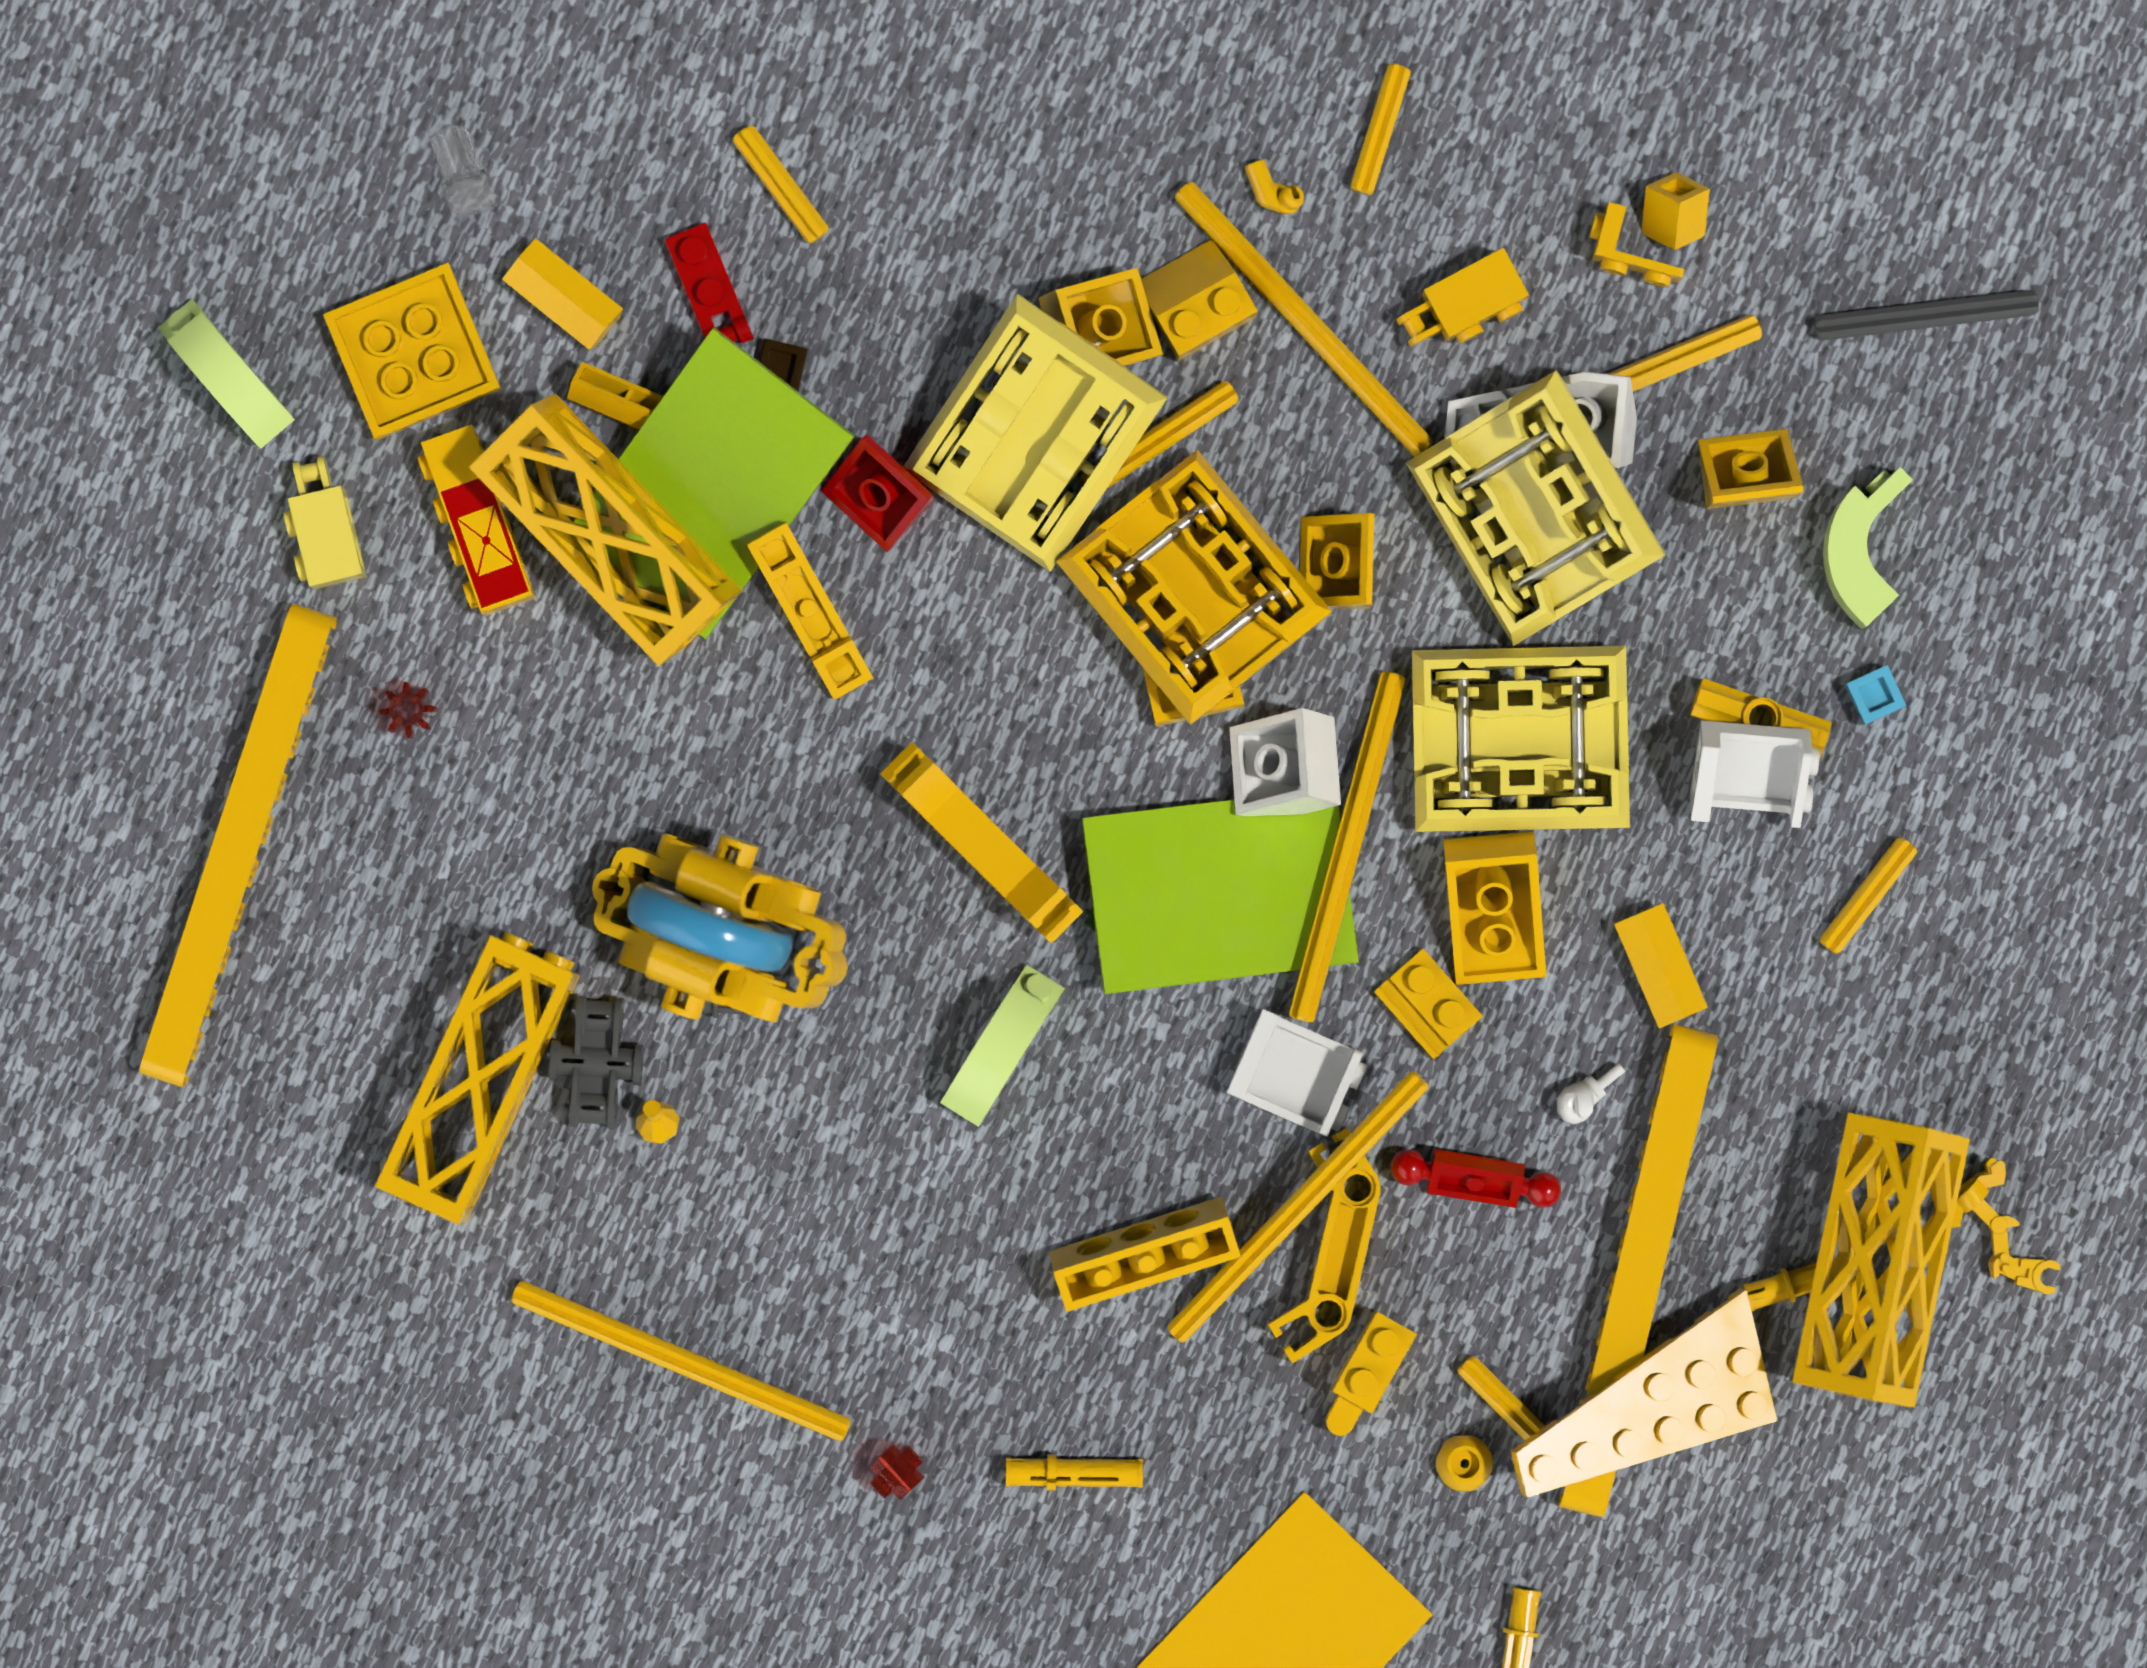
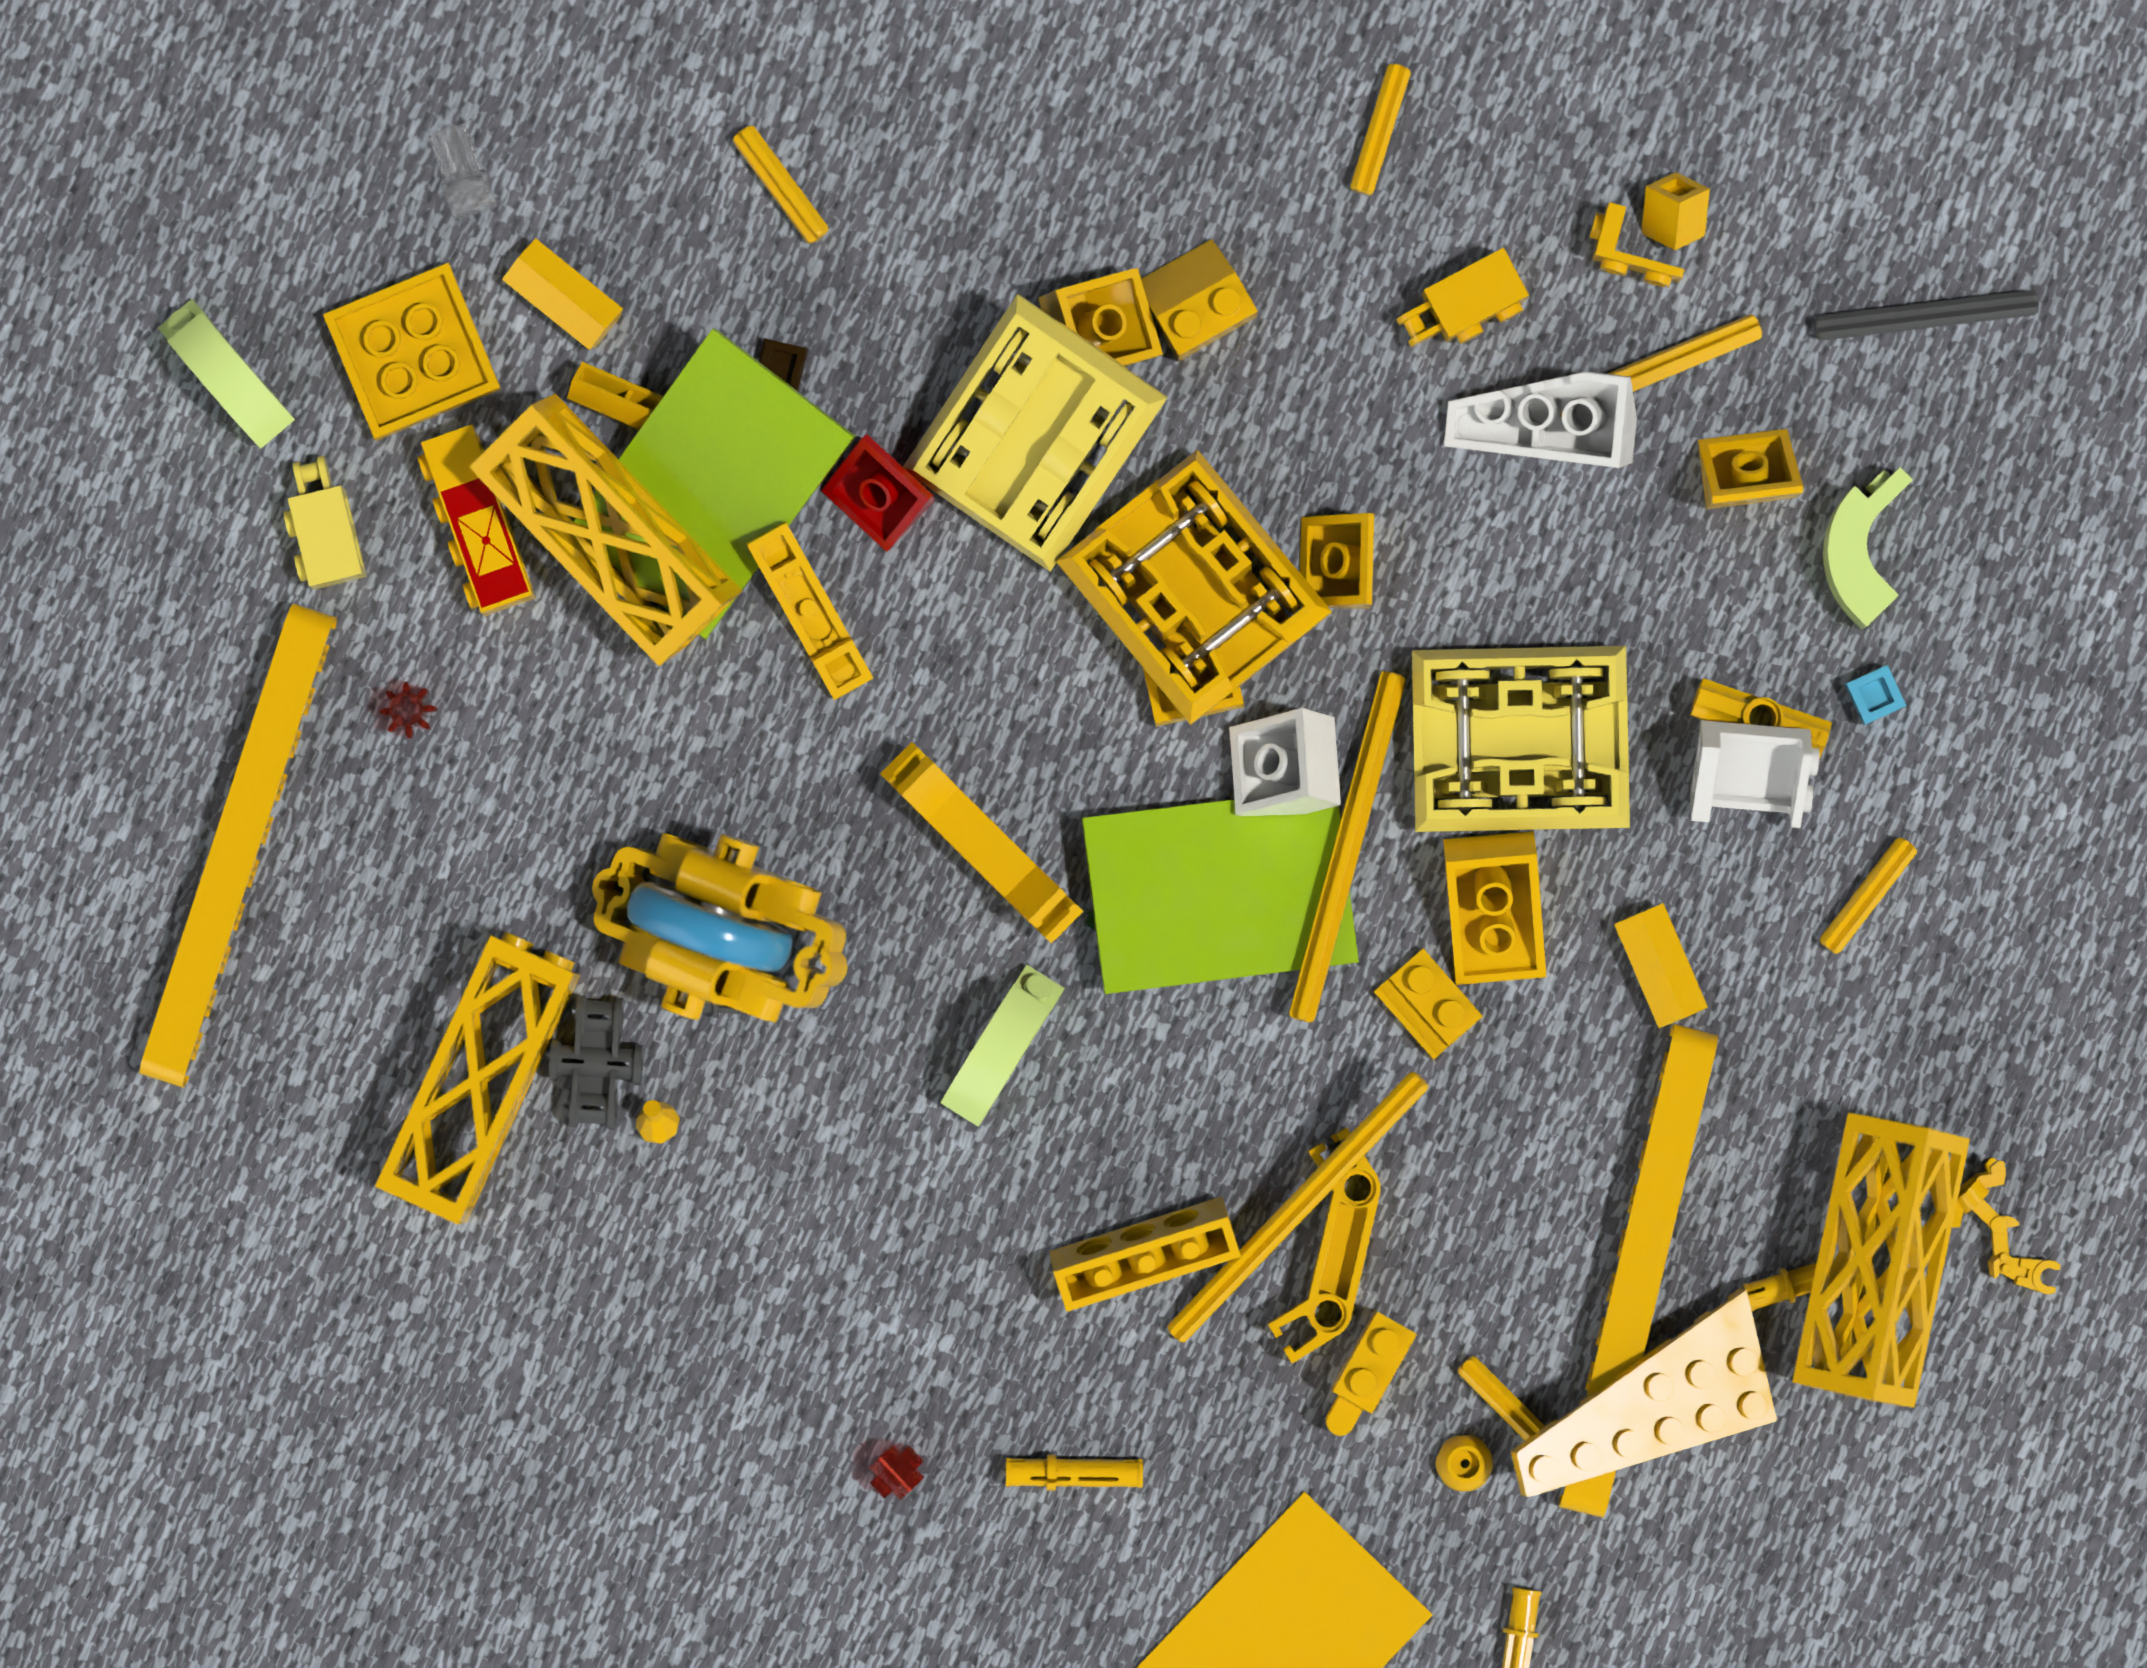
yellow axle [511,1281,851,1441] -> none
red plate [664,222,754,344] -> none
yellow axle [1080,381,1239,488] -> none
yellow axle [1175,181,1433,457] -> none
white panel [1226,1009,1367,1137] -> none
yellow arm [1244,159,1304,215] -> none
red plate [1390,1149,1561,1208] -> none
light yellow piece [1406,370,1666,646] -> none
white piece [1557,1063,1625,1125] -> none

